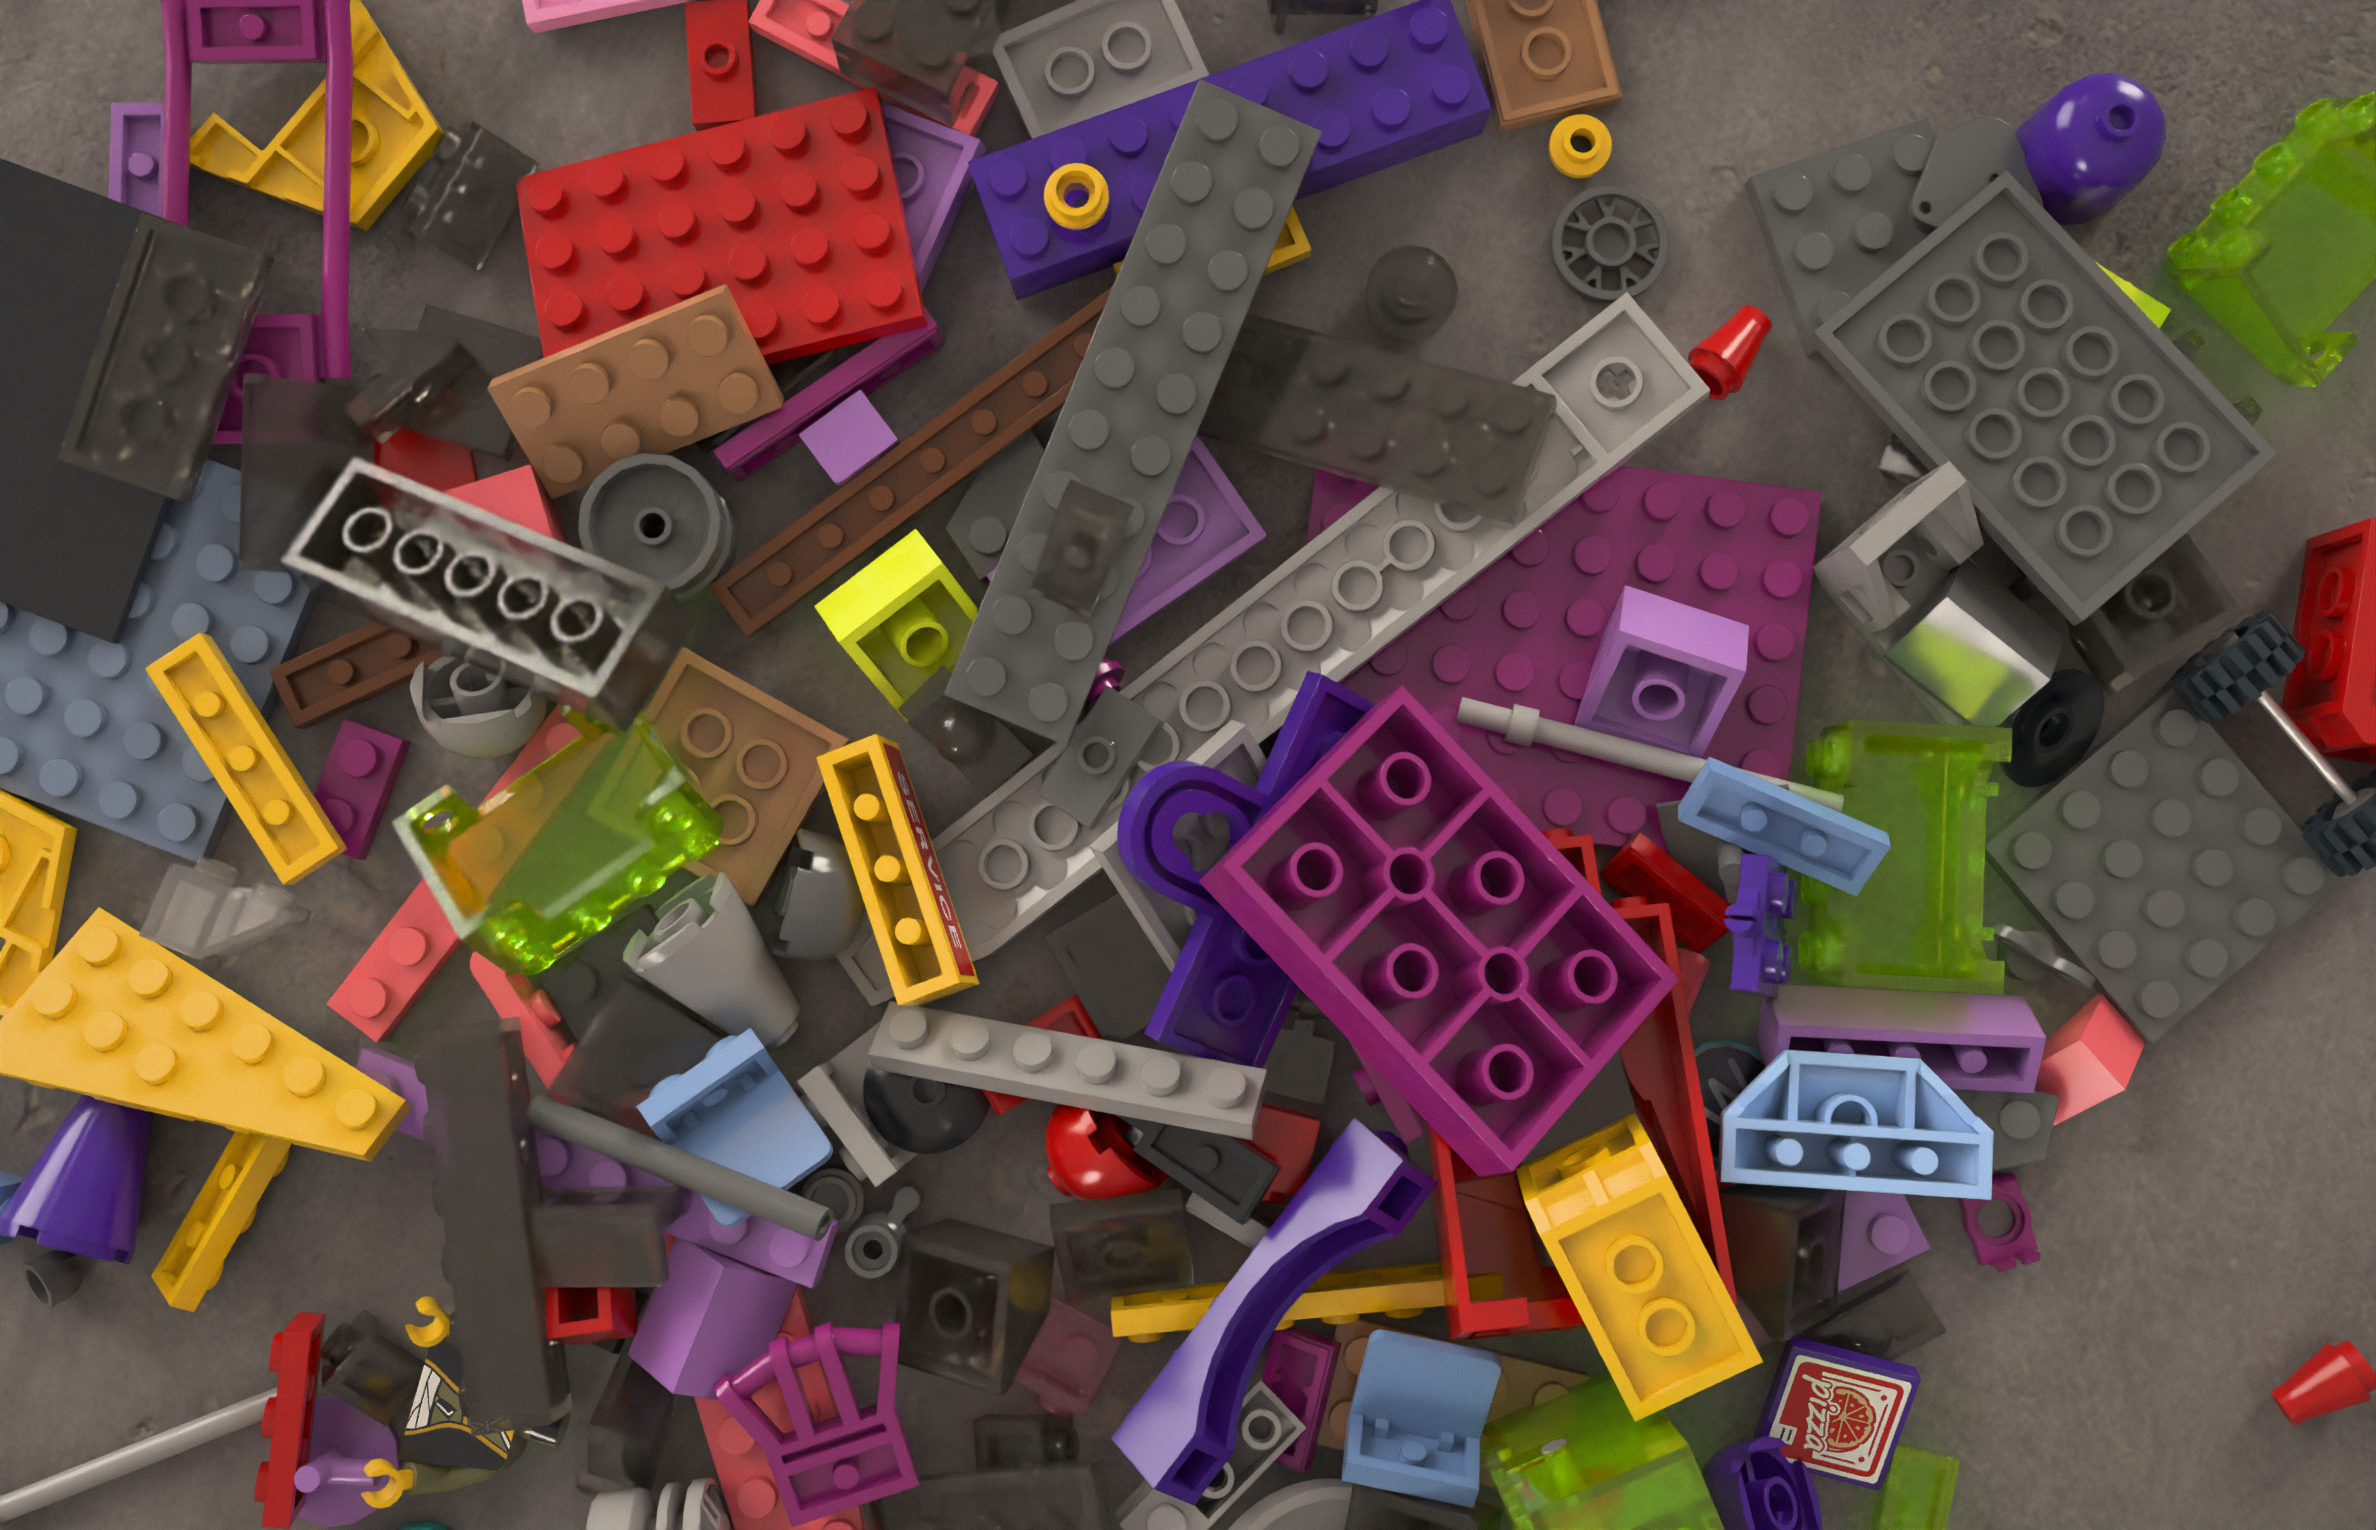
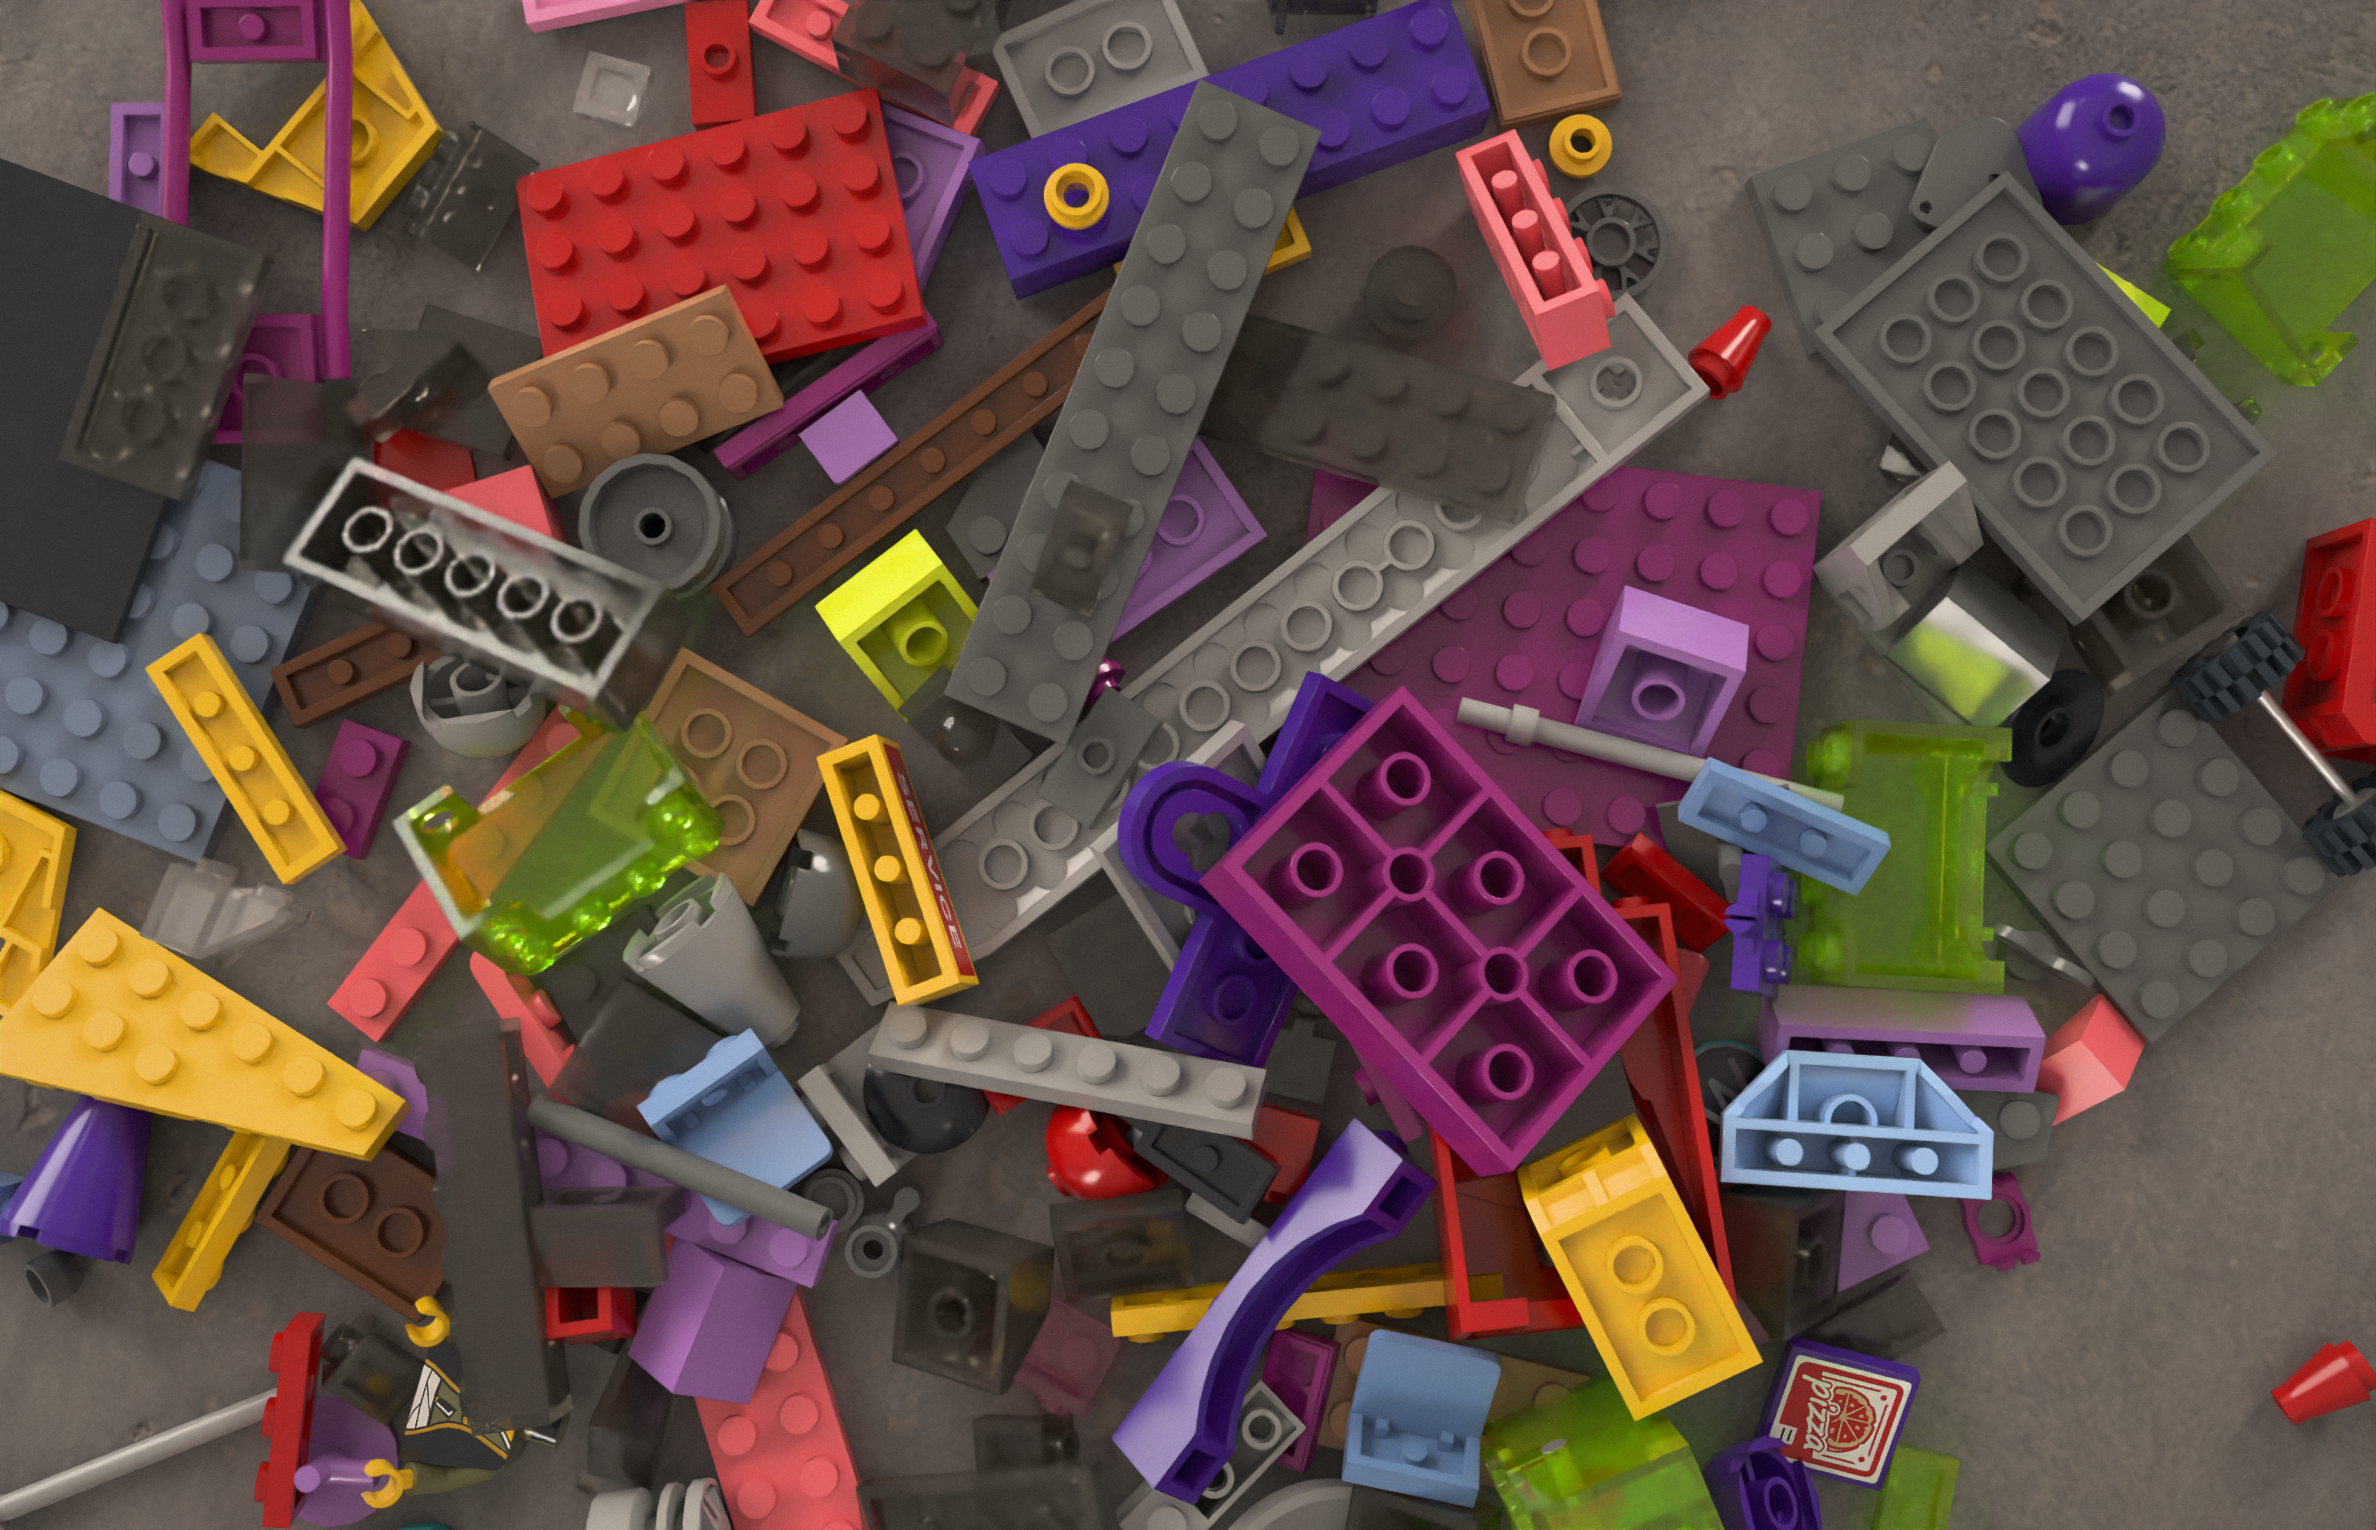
magenta plate [713,1322,919,1527] -> none
none -> reddish brown plate [253,1141,494,1324]
none -> clear plate [572,51,656,134]
none -> coral brick [1455,129,1616,371]

